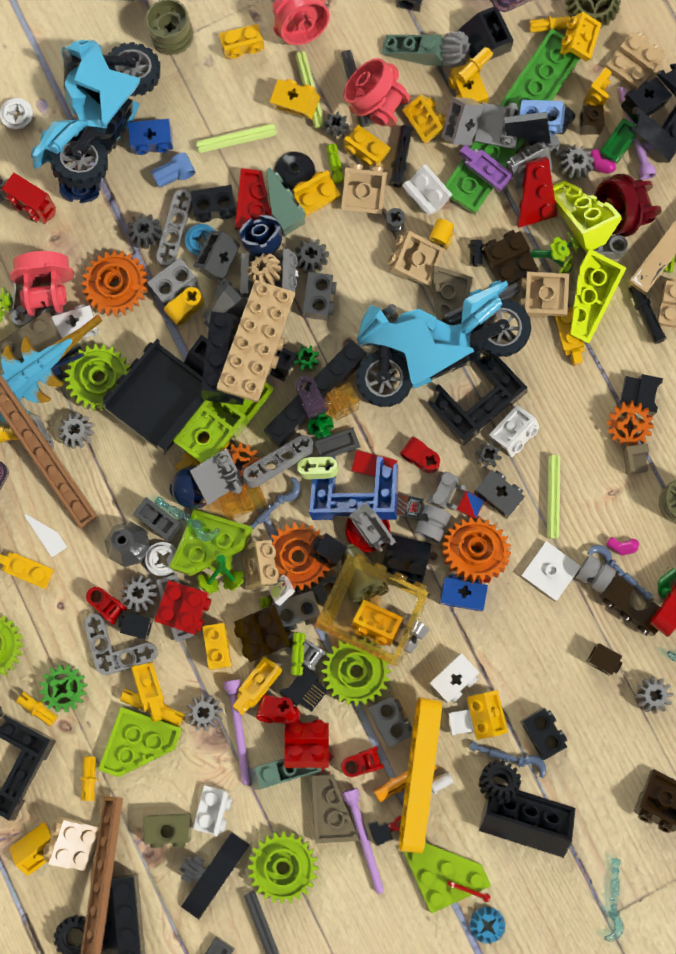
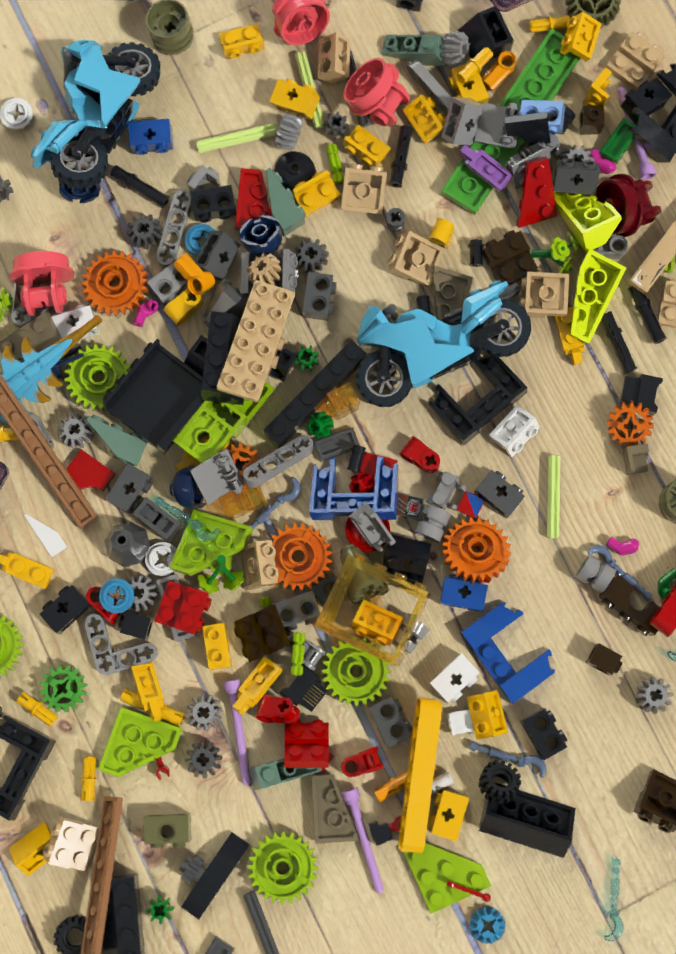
red brick [2,172,56,224] -> none
medium blue piece [151,153,196,188] -> none
white bracket [193,785,232,837] -> none
white tile [268,575,295,606] -> none
clear purple piece [296,376,329,420] -> none
yellowish green beam [297,457,339,479] -> none
black brick [309,533,347,568] -> none
white bracket [402,165,453,215] -> none
dark grey gear [475,442,502,469] -> none
white plate [521,541,581,602] -> none
none -> black brick [39,585,92,635]
none -> red tile [67,449,116,491]
none -> sand green slope [83,414,147,466]
none -> dark azure gear [99,578,135,613]
none -> dark grey brick [106,463,153,515]
none -> black pin [110,165,170,208]
none -> dark pink arm [133,300,159,327]
none -> green gear [146,895,175,925]
none -> red hand [156,757,170,780]
none -> light orange piece [173,253,215,295]
none -> dark grey gear [185,740,223,779]
none -> light grey bracket [187,165,220,191]
none -> light grey gear [275,114,303,151]
none -> tan brick [318,32,350,84]
none -> black pin [347,445,367,473]
none -> red gear [349,471,375,493]
none -> light grey beam [407,59,452,116]
none -> black pin [416,295,434,316]
none -> yellow brick [427,789,469,842]
none -> blue wedge [460,602,555,704]
none -> light orange piece [481,51,517,93]
none -> dark grey brick [554,158,600,195]
none -> black pin [601,311,637,374]

